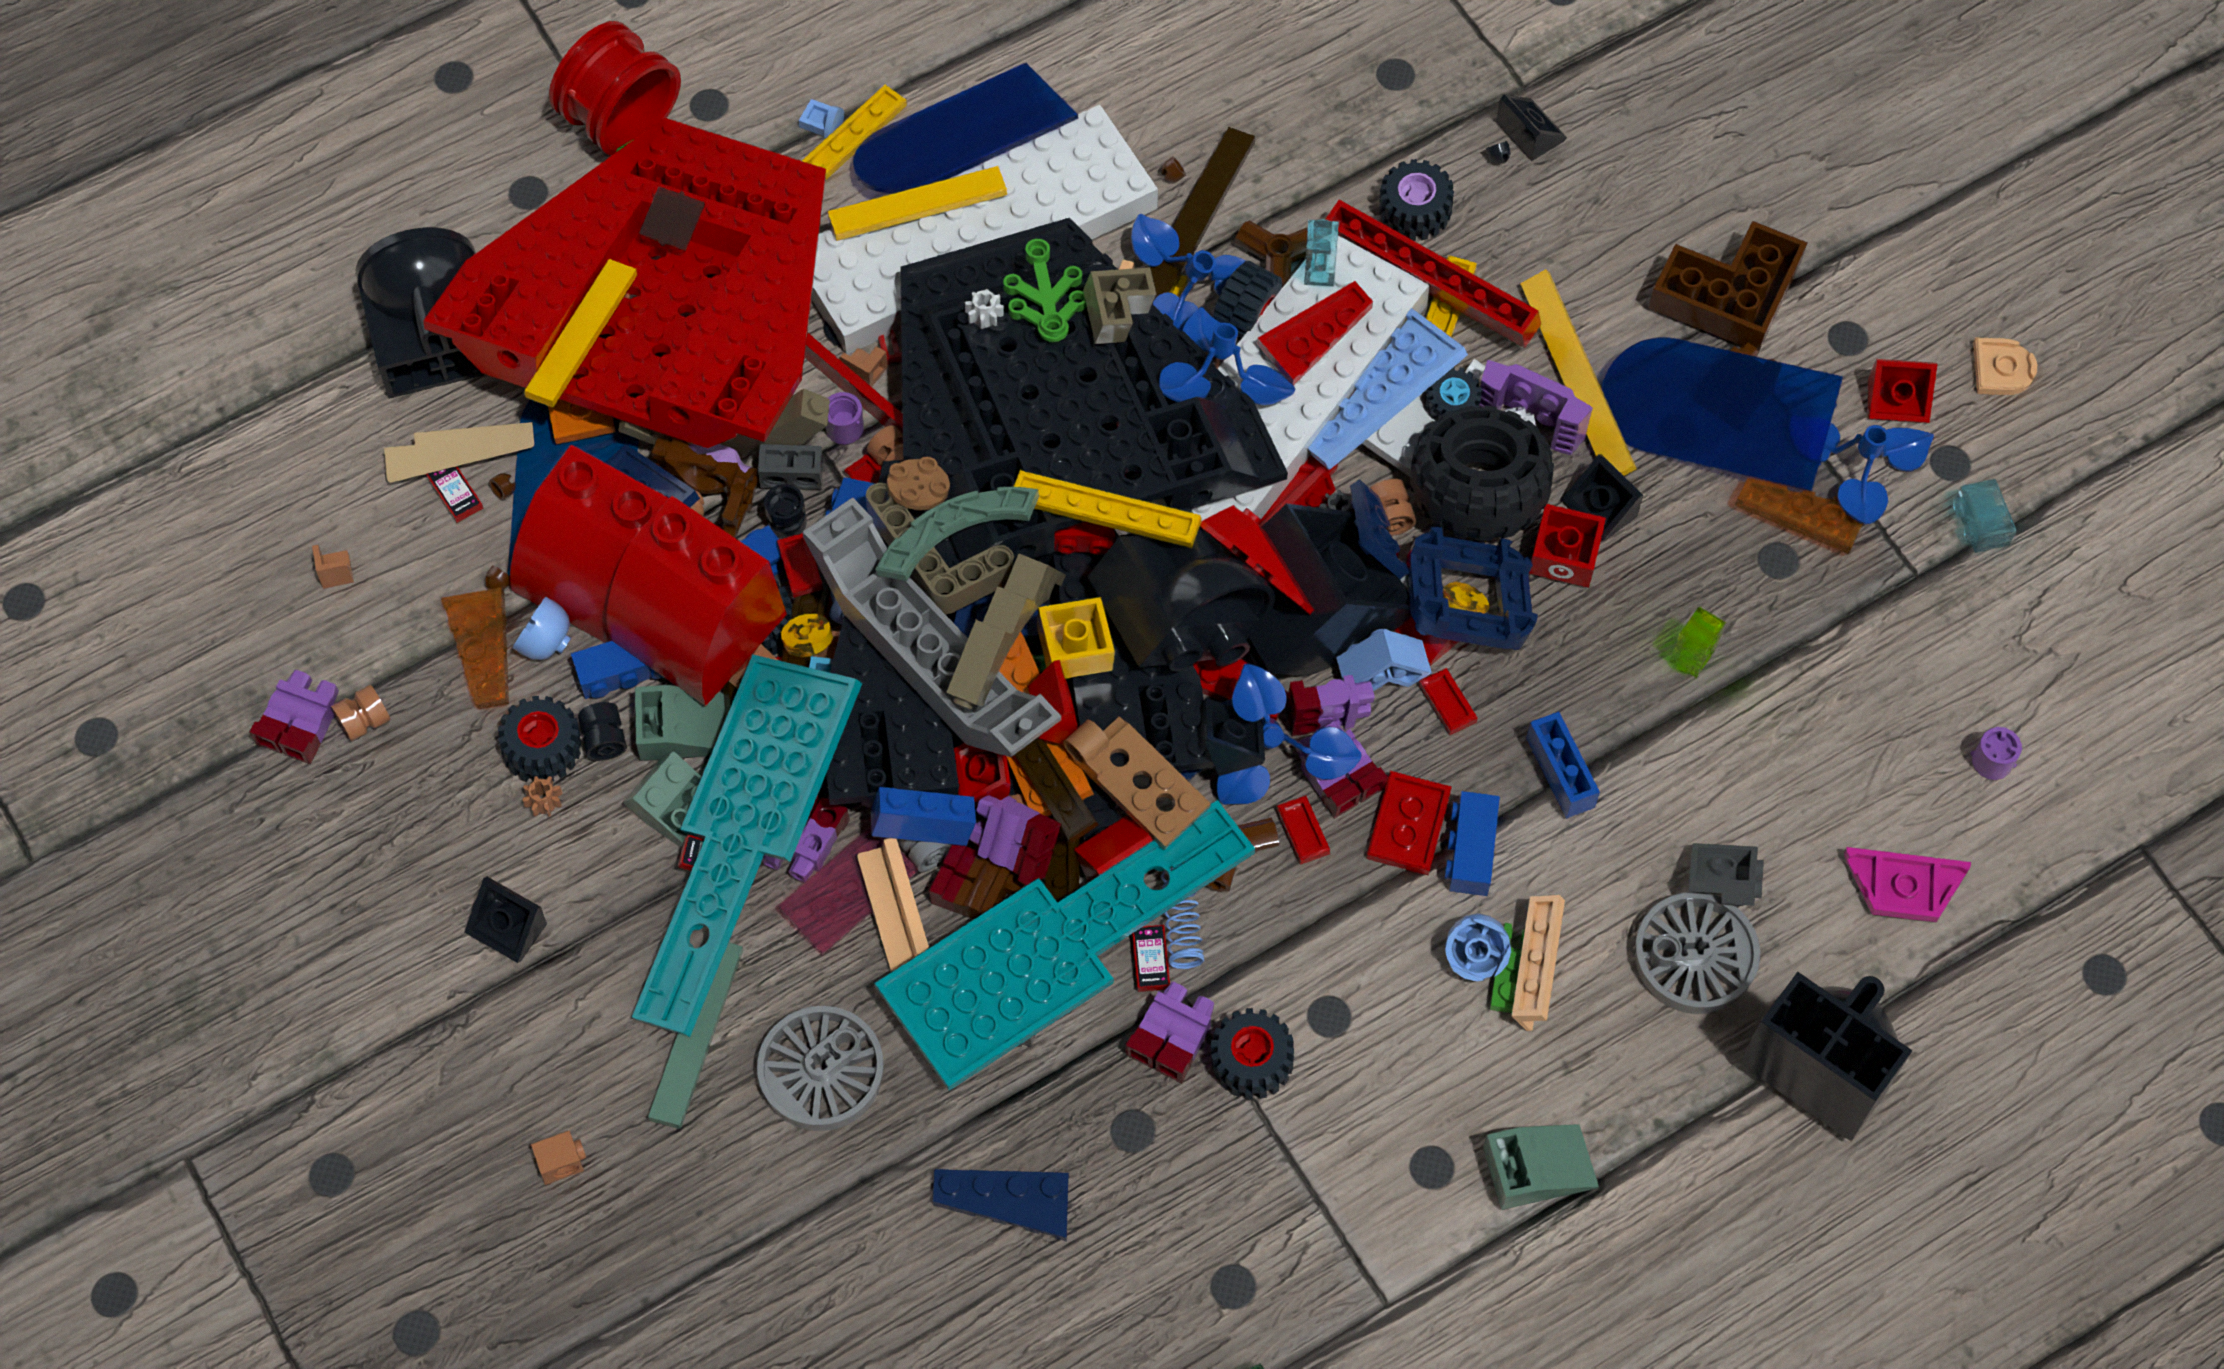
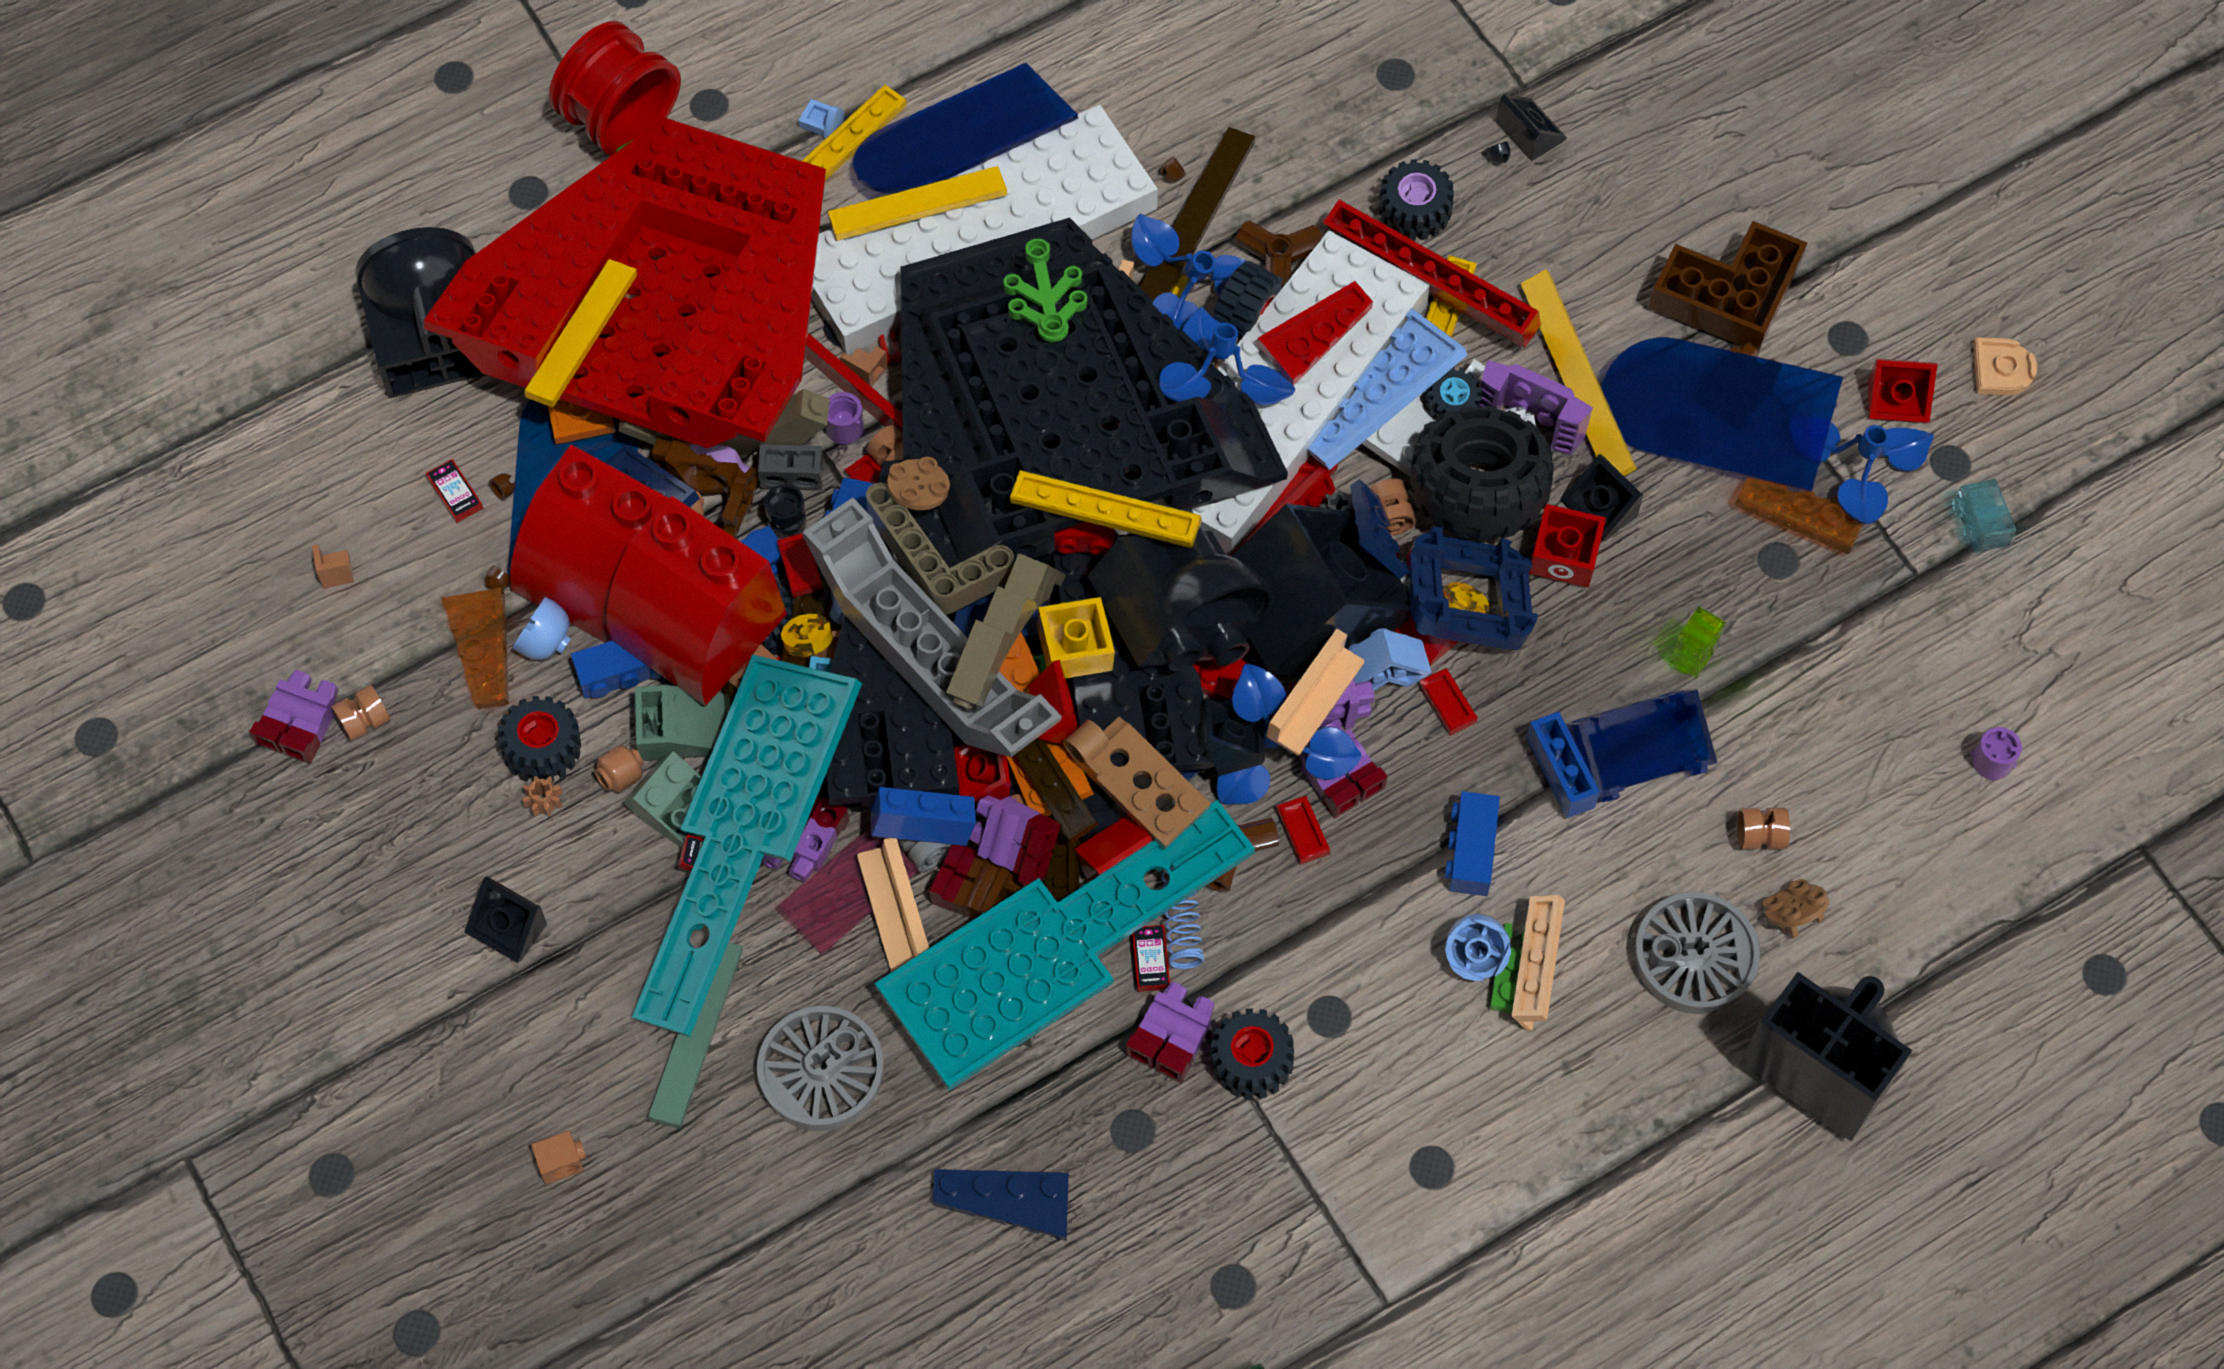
tan wedge [384,422,535,483] -> none
black wheel [578,702,627,761] -> none
clear smoke piece [639,186,705,251] -> none
sand green tile [876,487,1040,581] -> none
white gear [965,289,1004,329] -> none
dark tan brick [1083,268,1156,344] -> none
red wedge [1200,505,1314,615] -> none
clear light blue brick [1304,219,1339,287] -> none
red tile [1366,771,1452,876] -> none
sand green slope [1483,1124,1599,1210] -> none
dark grey plate [1689,843,1764,906] -> none
dark pink wing [1844,847,1971,922] -> none
none -> nougat head [594,745,644,793]
none -> light nougat panel [1266,629,1364,755]
none -> clear blue windscreen [1566,689,1718,802]
none -> nougat wheel [1737,808,1790,849]
none -> medium nougat plate [1763,879,1829,938]

